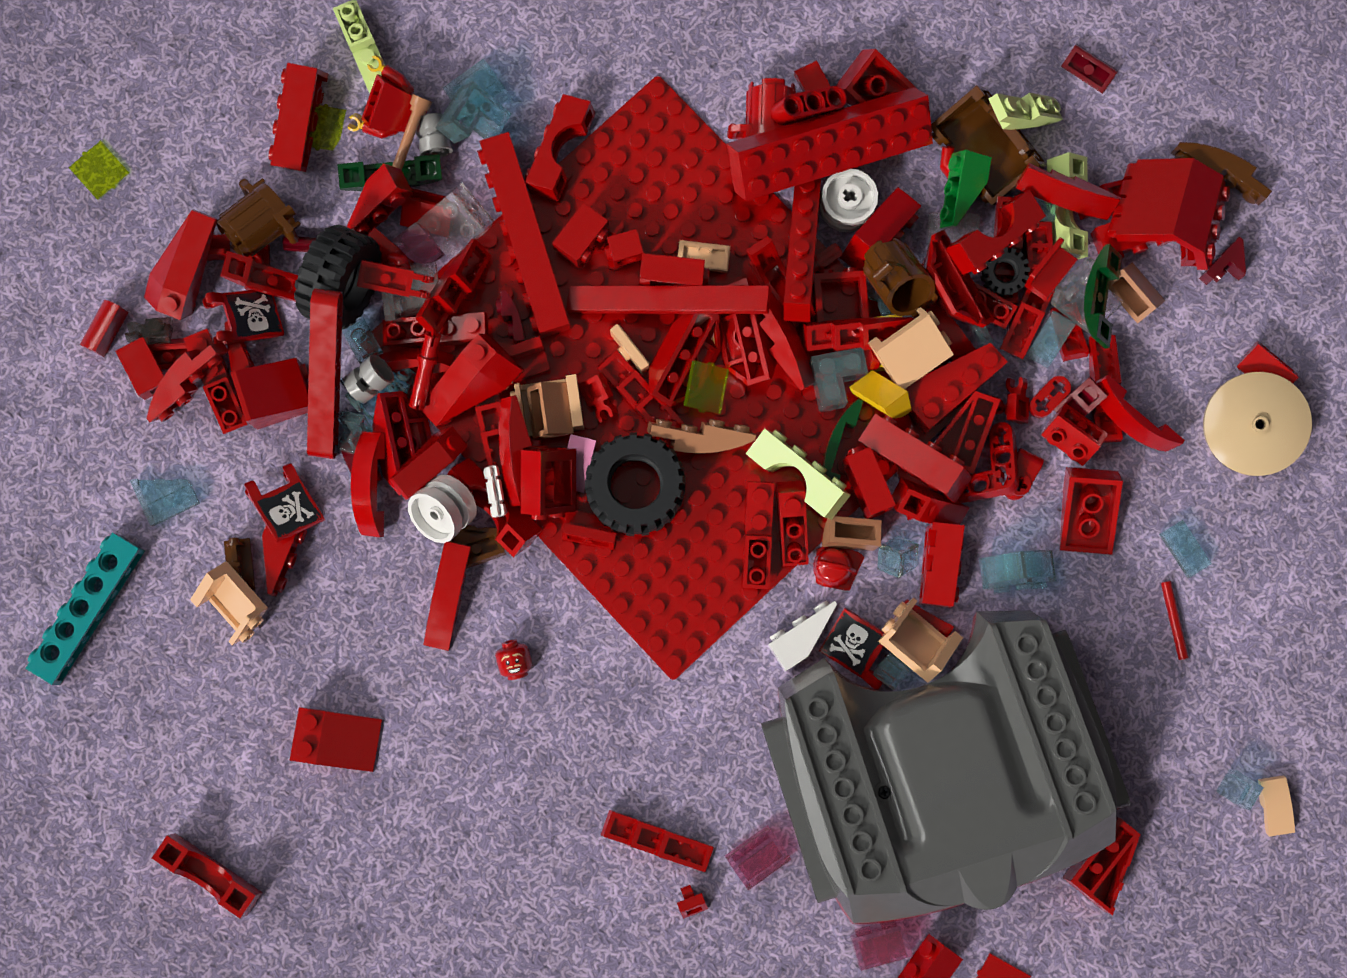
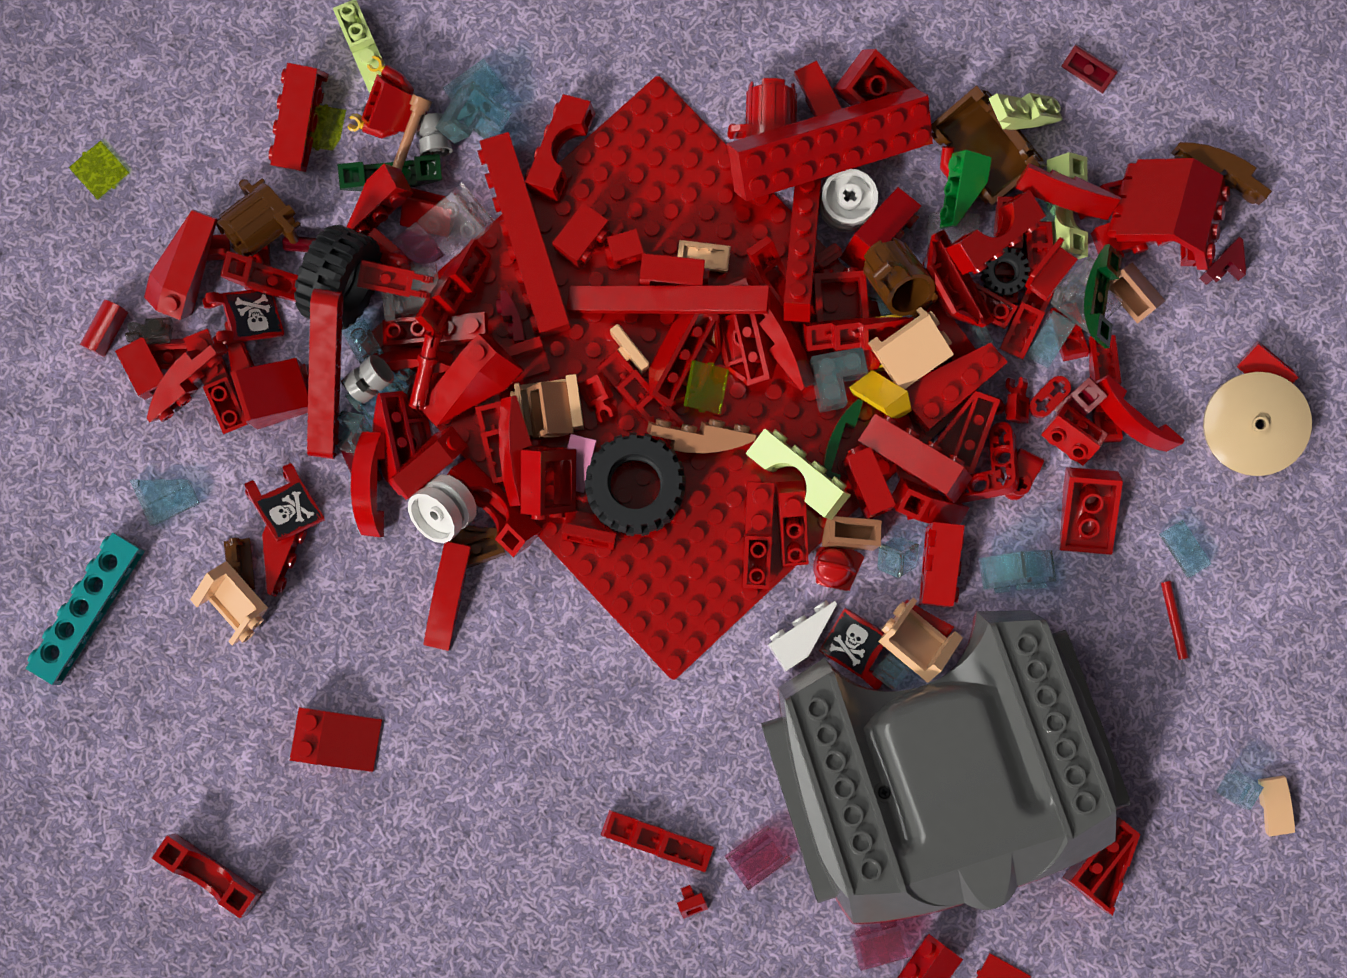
white axle [484,466,507,517] -> none
red head [495,639,533,680] -> none
red beam [771,86,847,124] -> none

